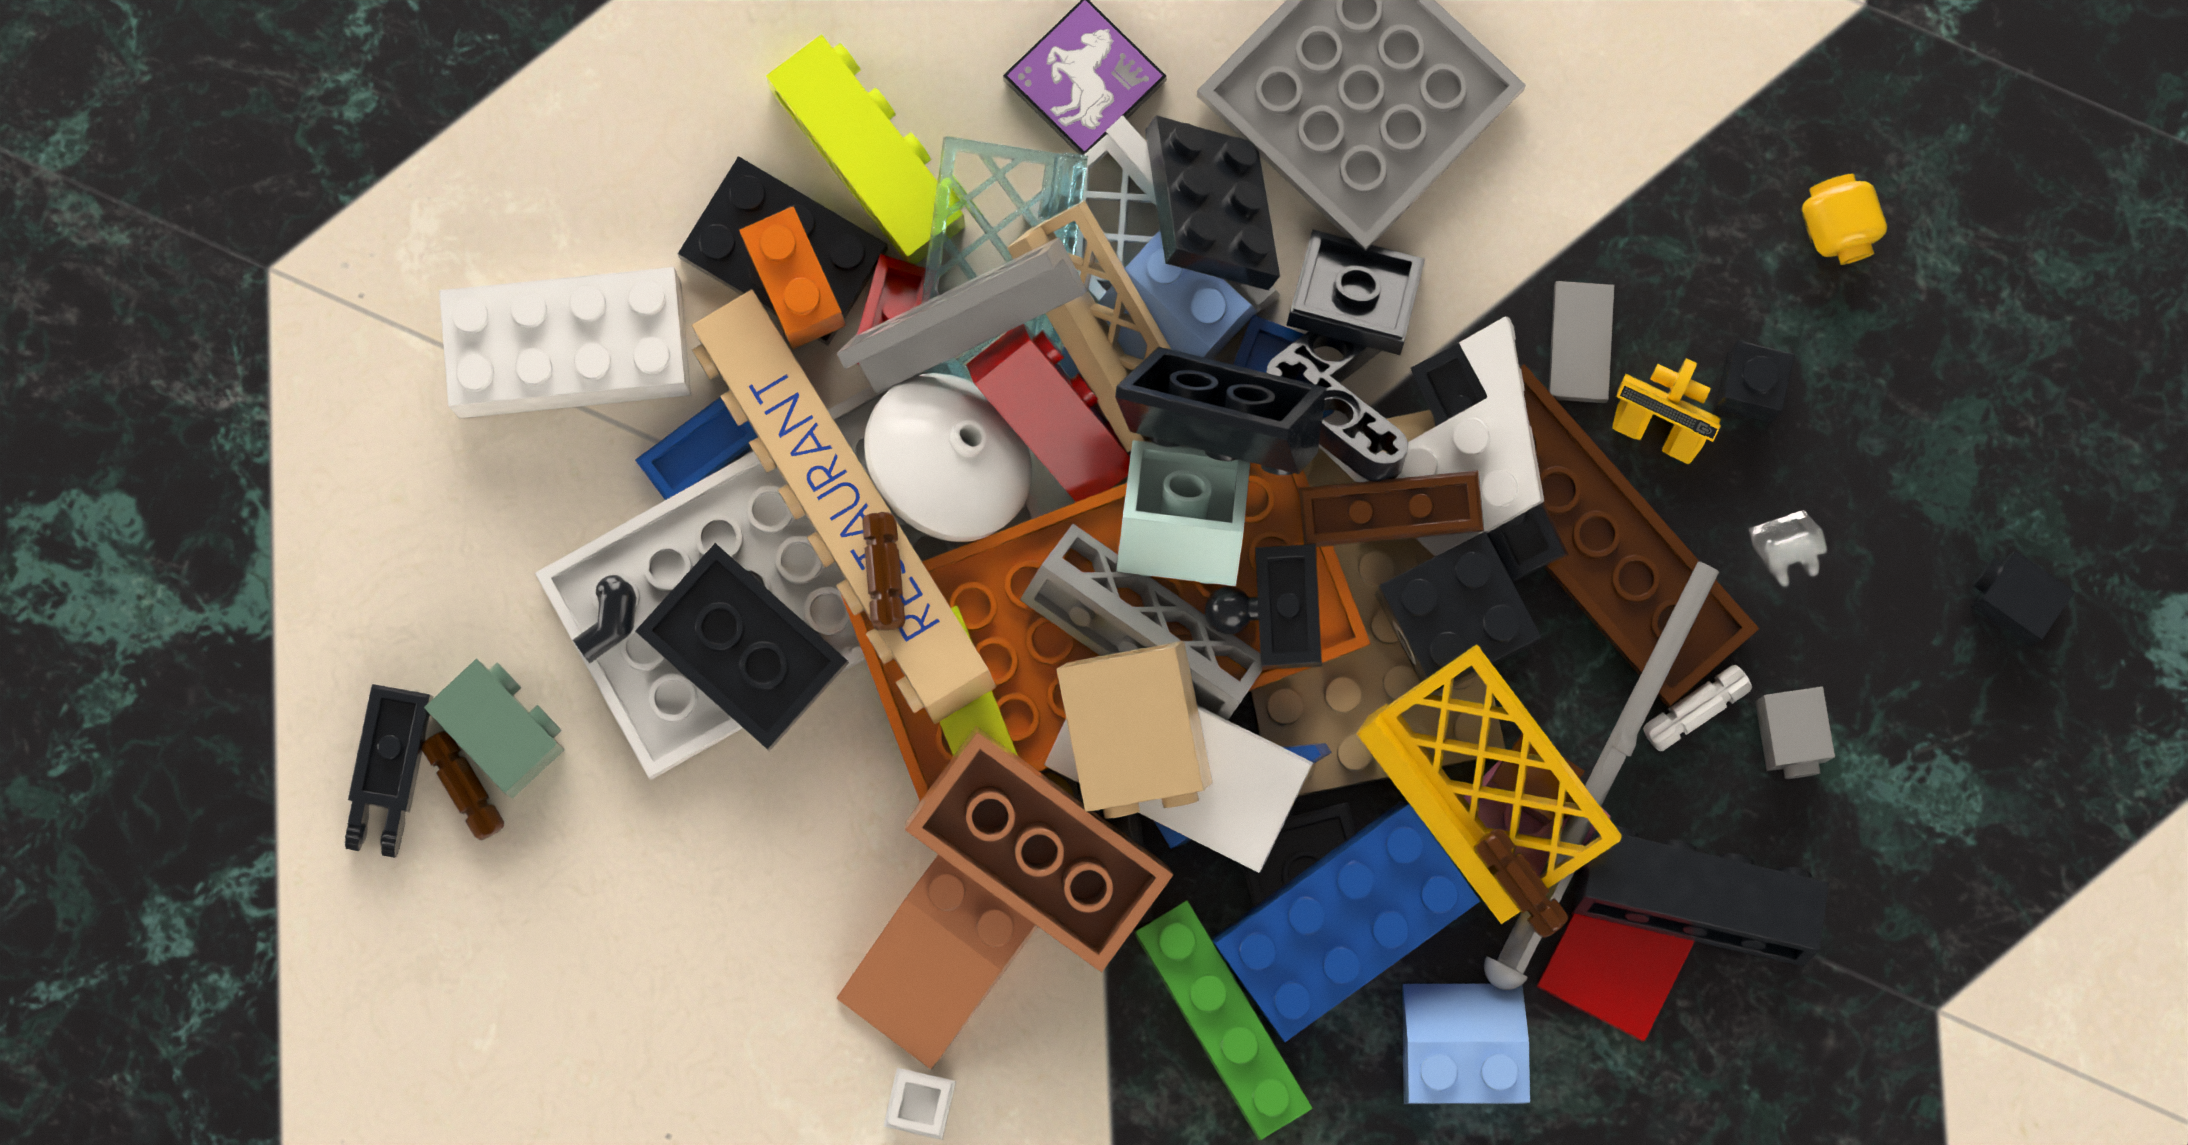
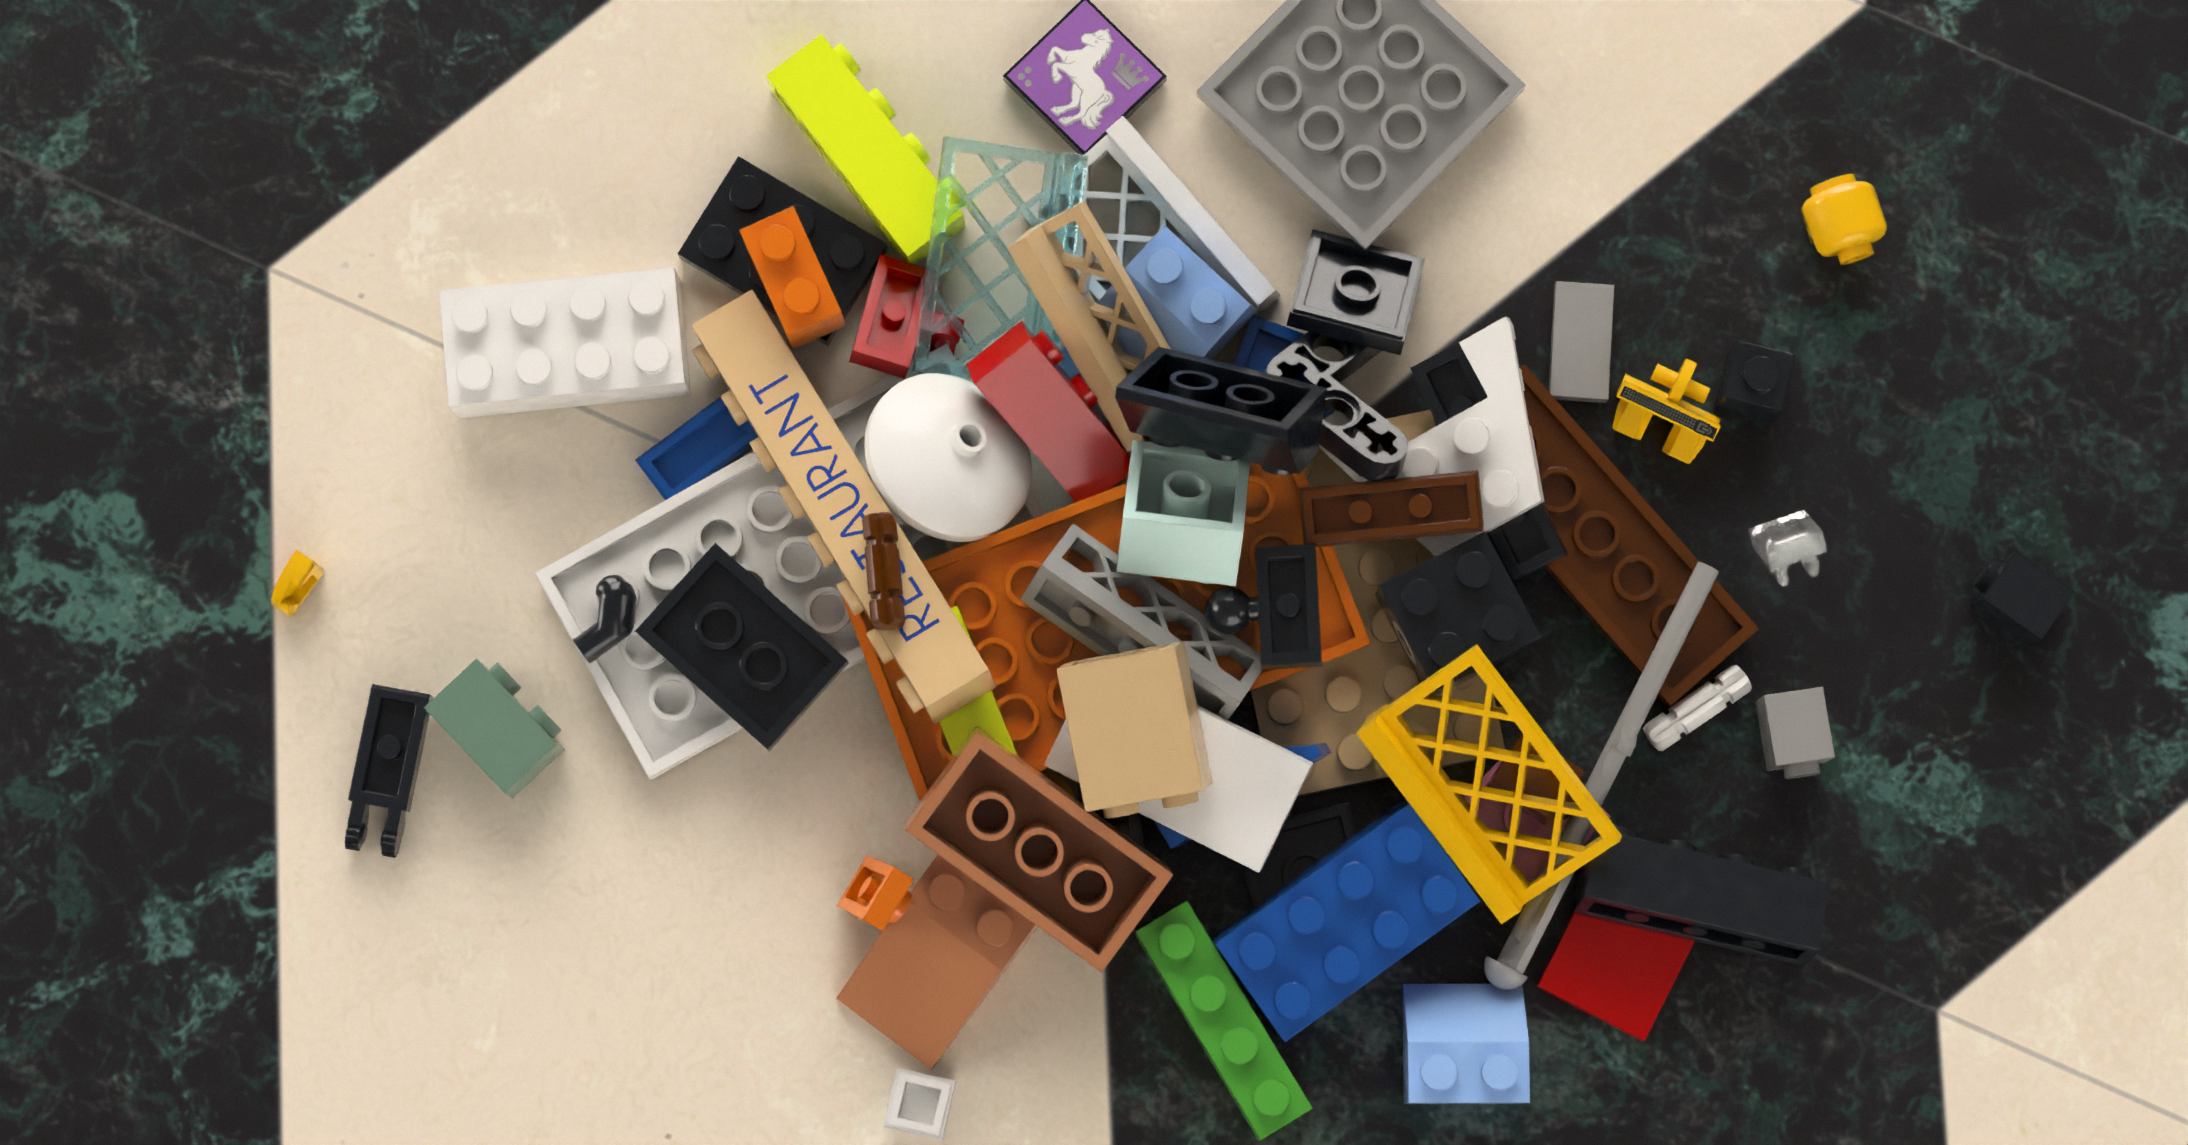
reddish brown axle [421,730,504,840] -> none
light grey fence [837,237,1087,395] -> none
black plate [1145,115,1280,291] -> none
reddish brown axle [1474,828,1568,938] -> none
none -> yellow tile [271,549,324,617]
none -> orange plate [836,855,914,931]

